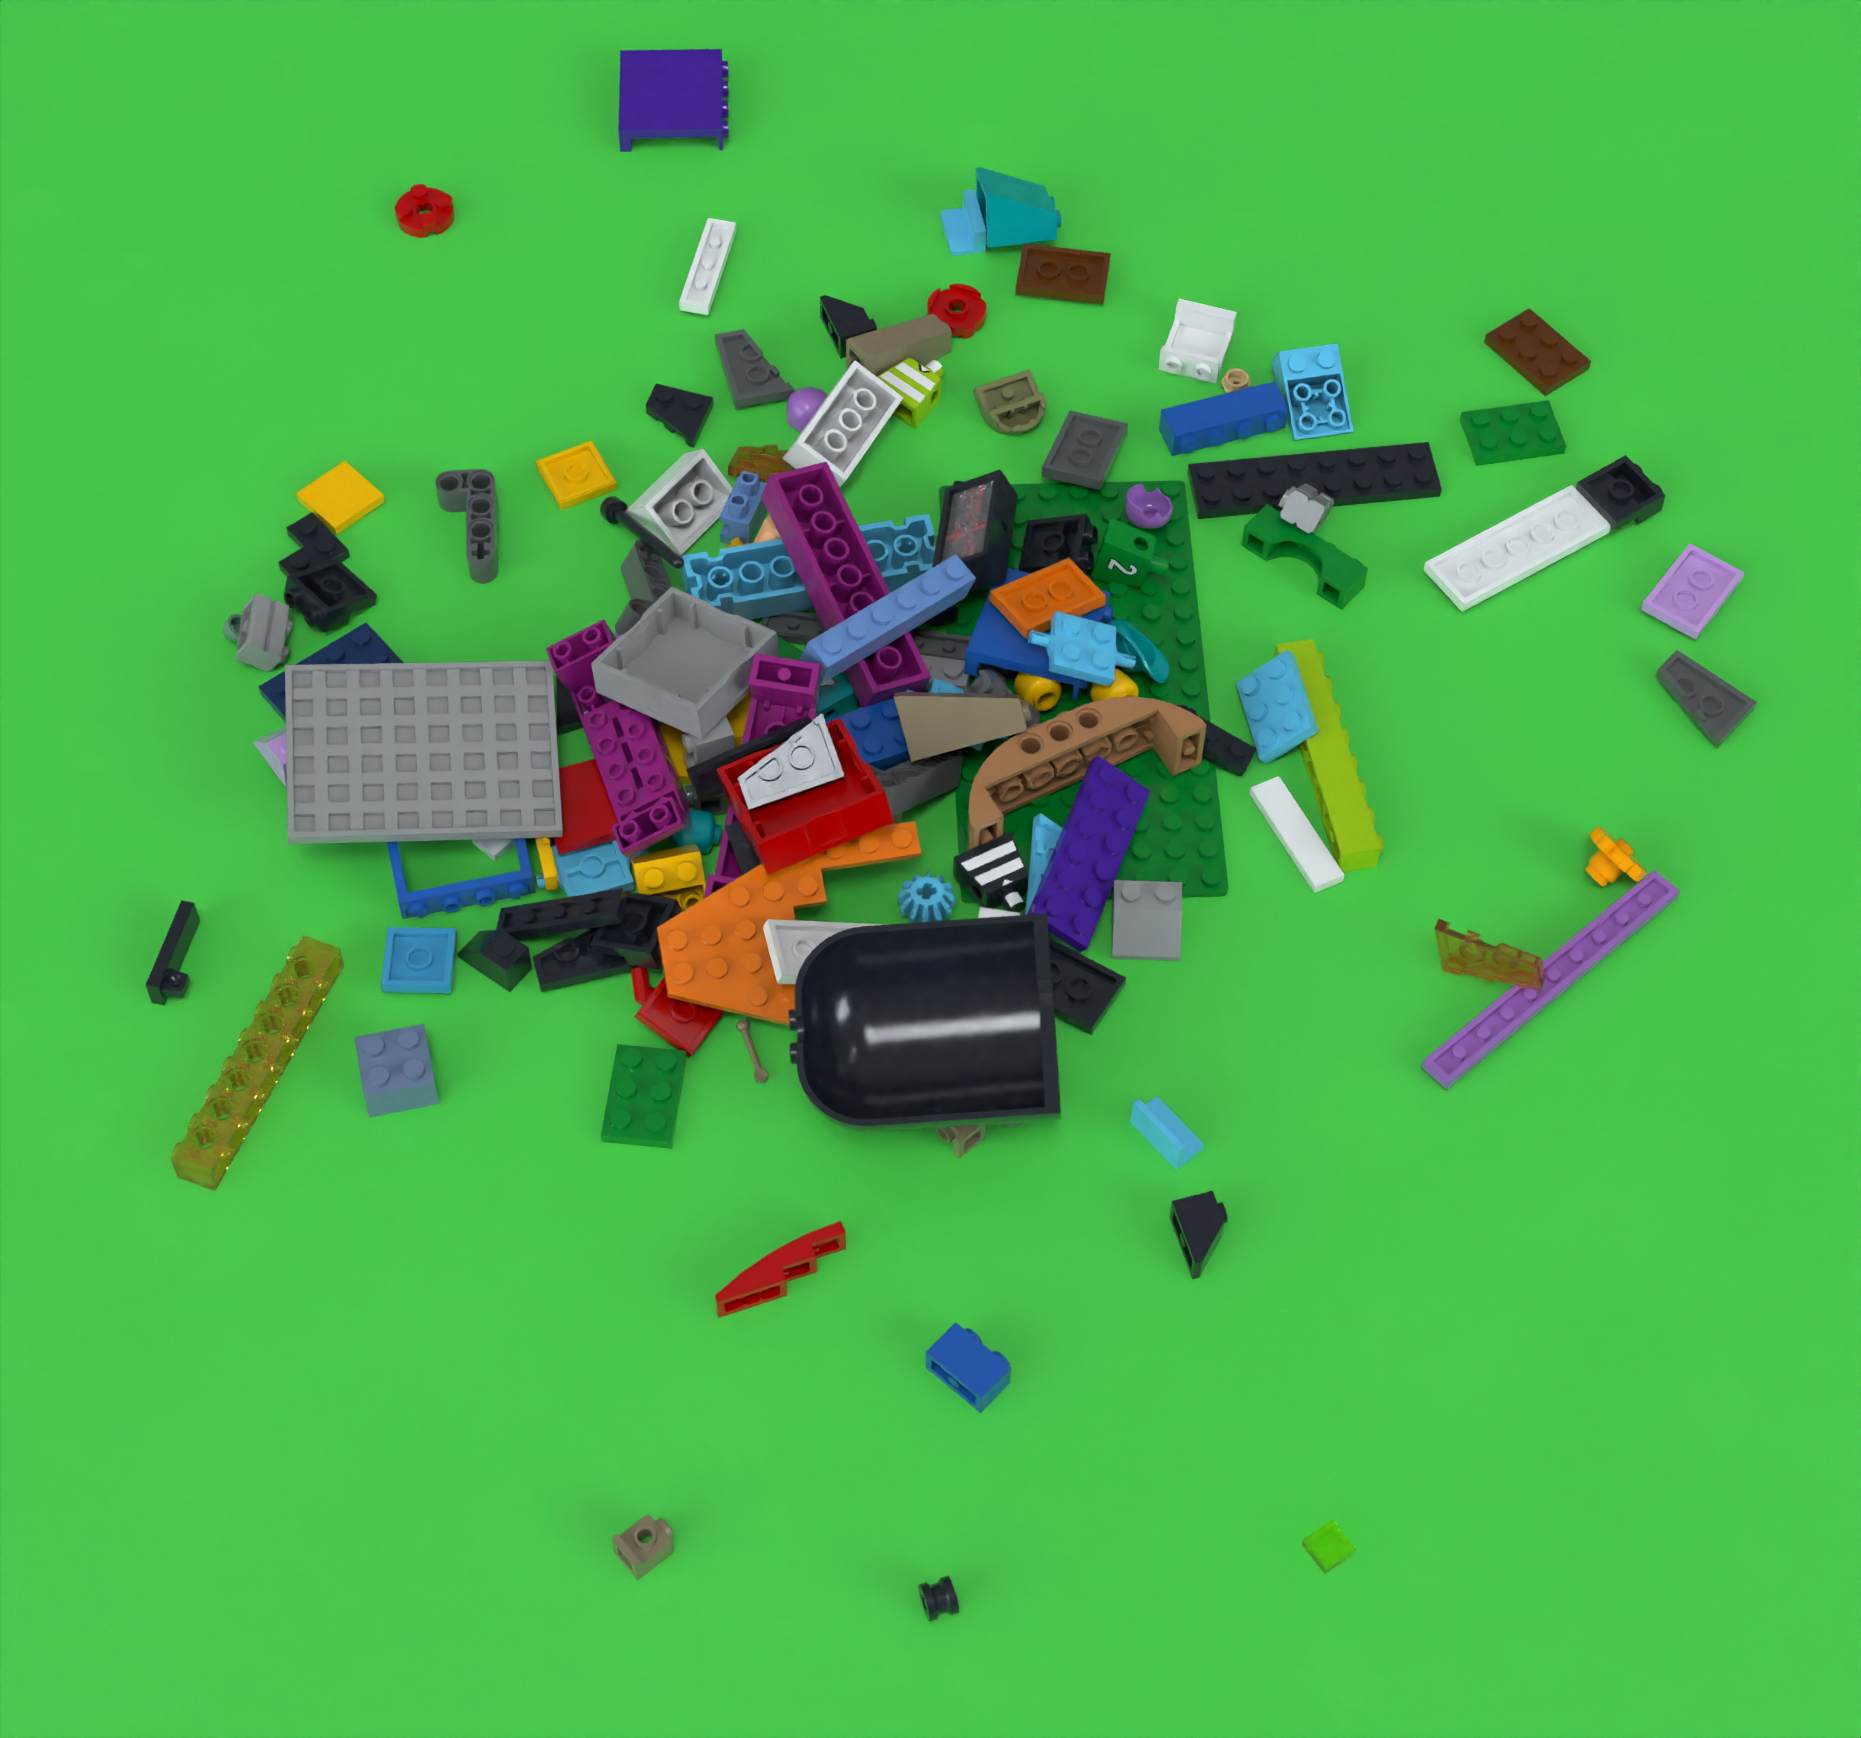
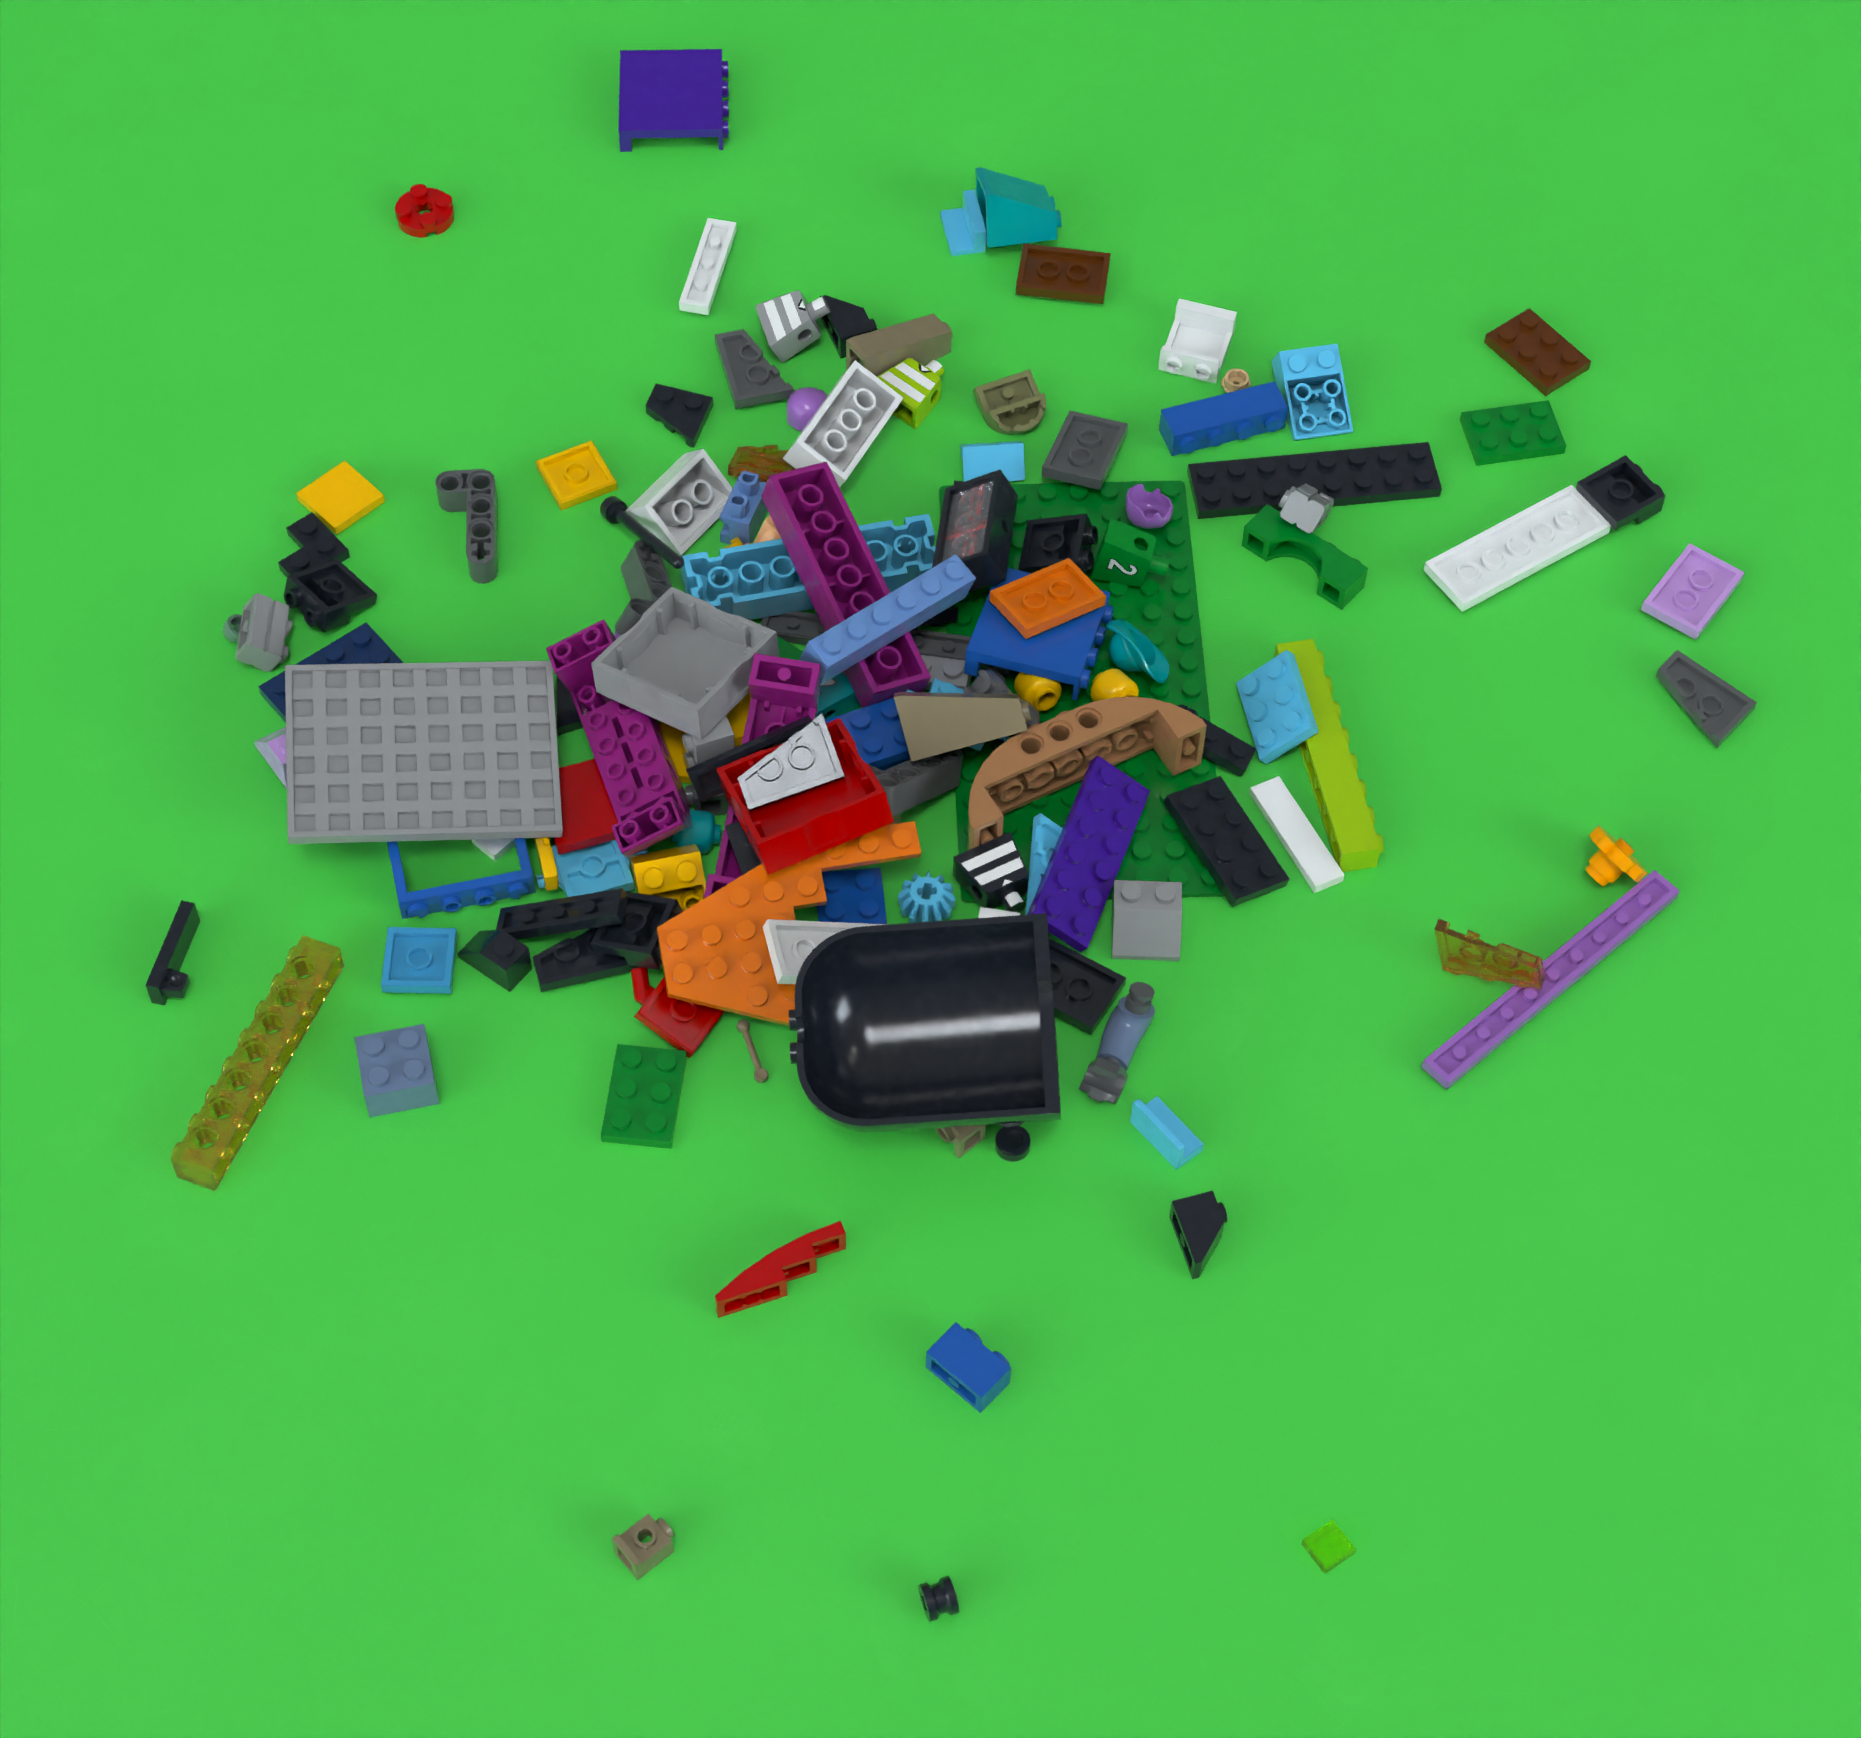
red plate [927,284,987,339] -> none
medium azure plate [1028,611,1136,687] -> none
none -> light grey torso [755,290,831,363]
none -> blue plate [817,868,887,924]
none -> medium azure panel [960,441,1025,482]
none -> black tile [995,1126,1031,1162]
none -> piece [1079,982,1155,1104]
none -> black plate [1163,776,1290,907]

